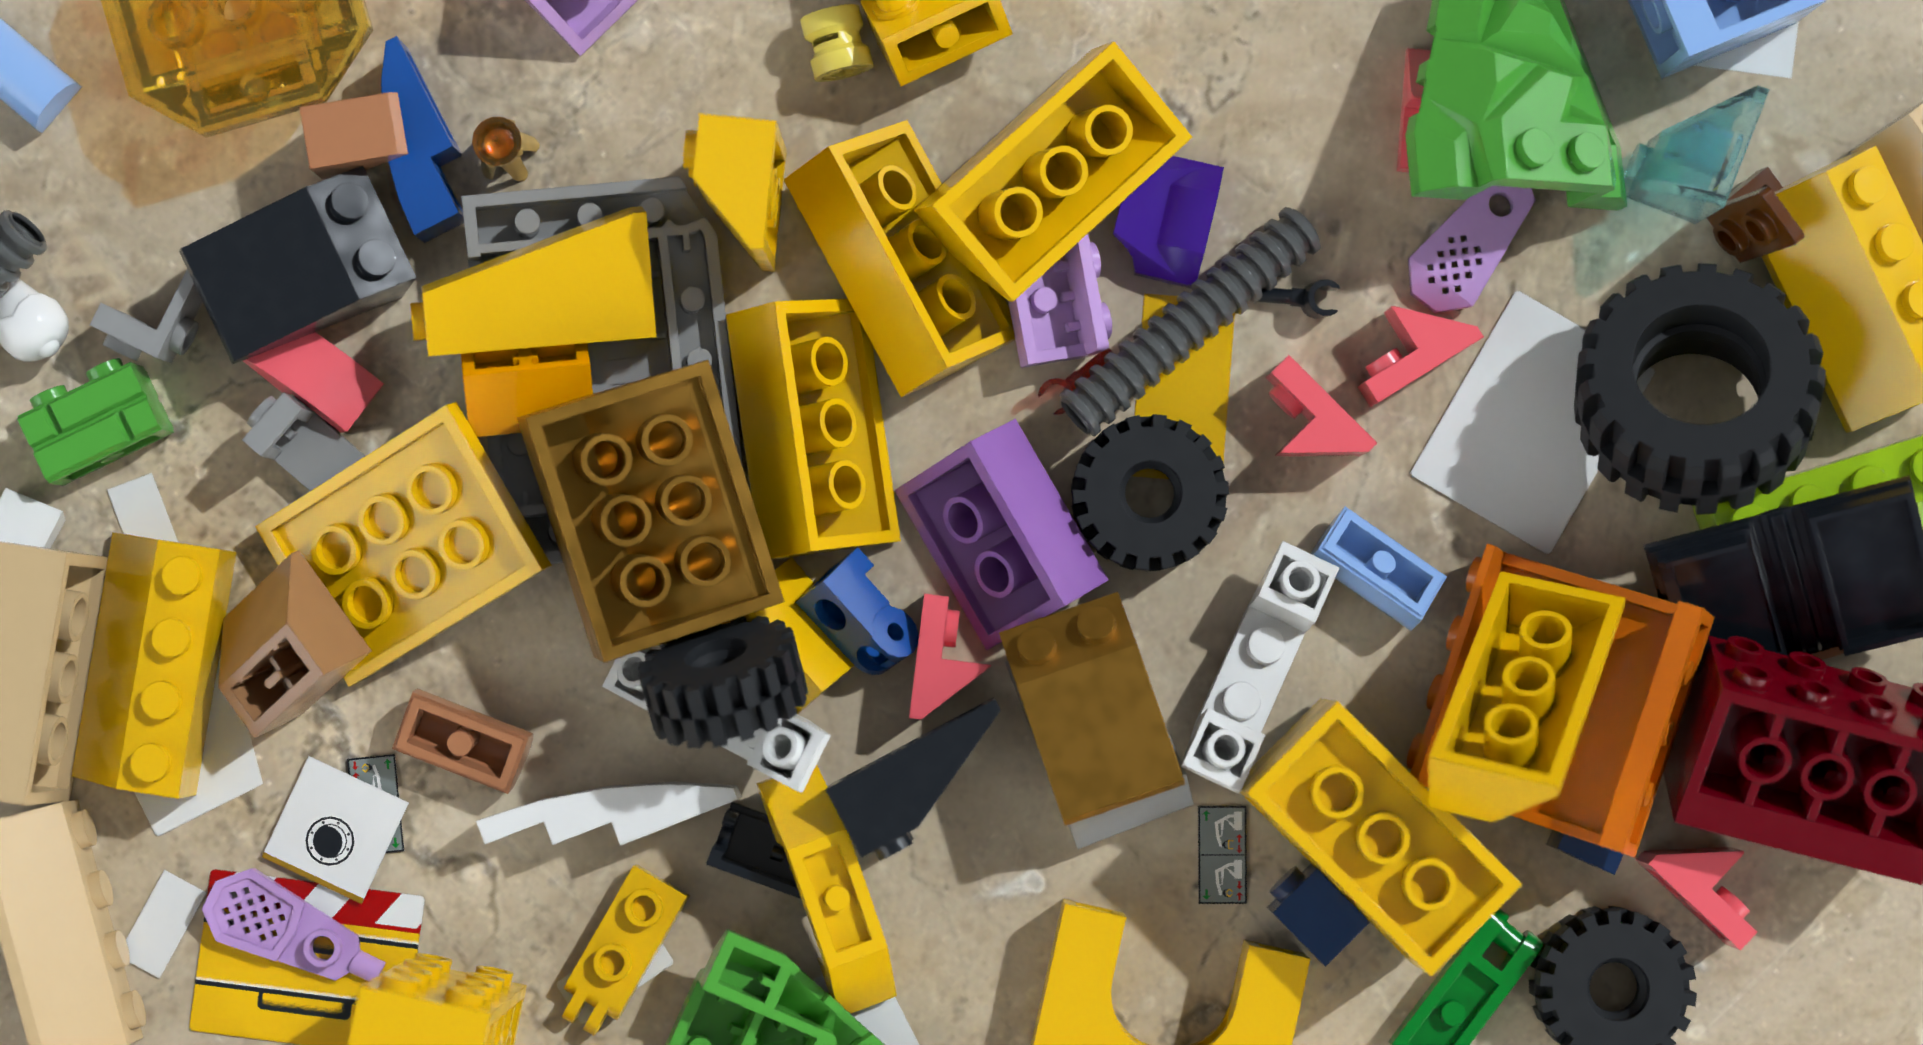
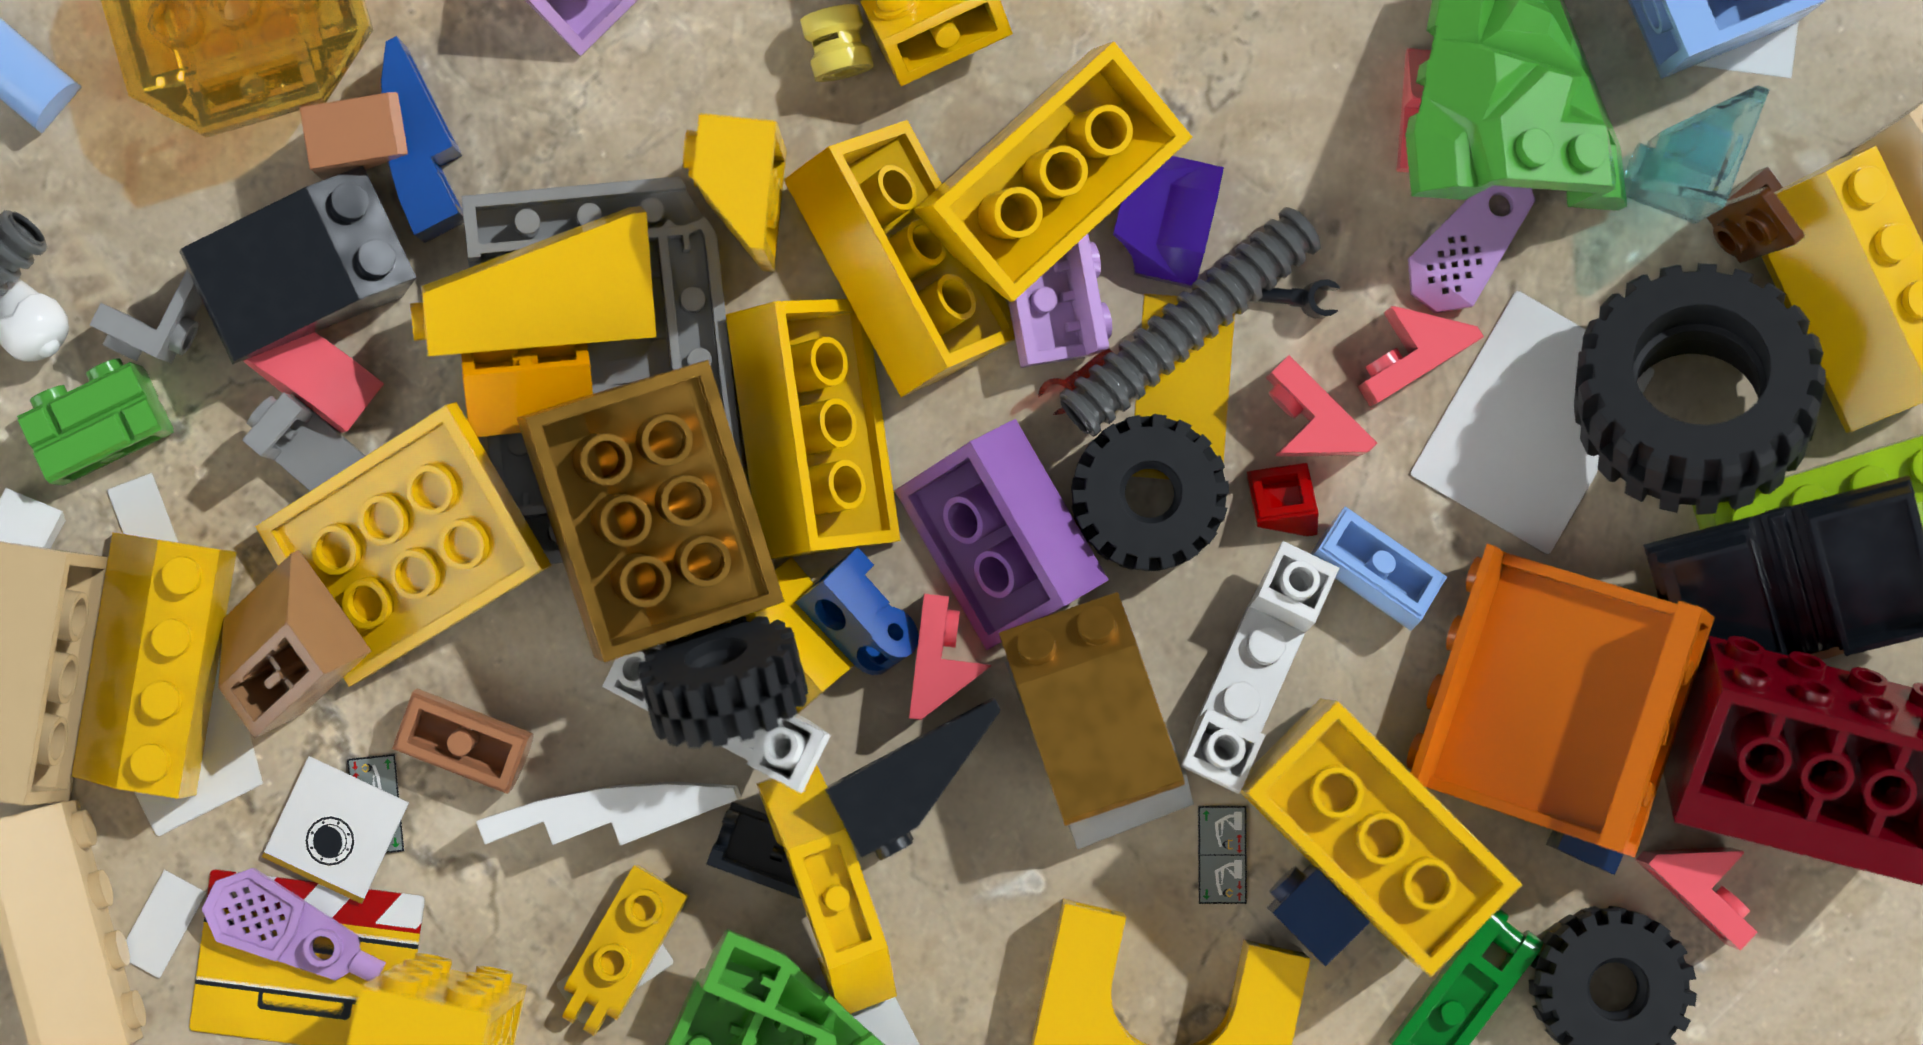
clear orange piece [472,117,540,182] -> none
yellow slope [1428,571,1625,822] -> none
none -> red slope [1247,463,1319,537]

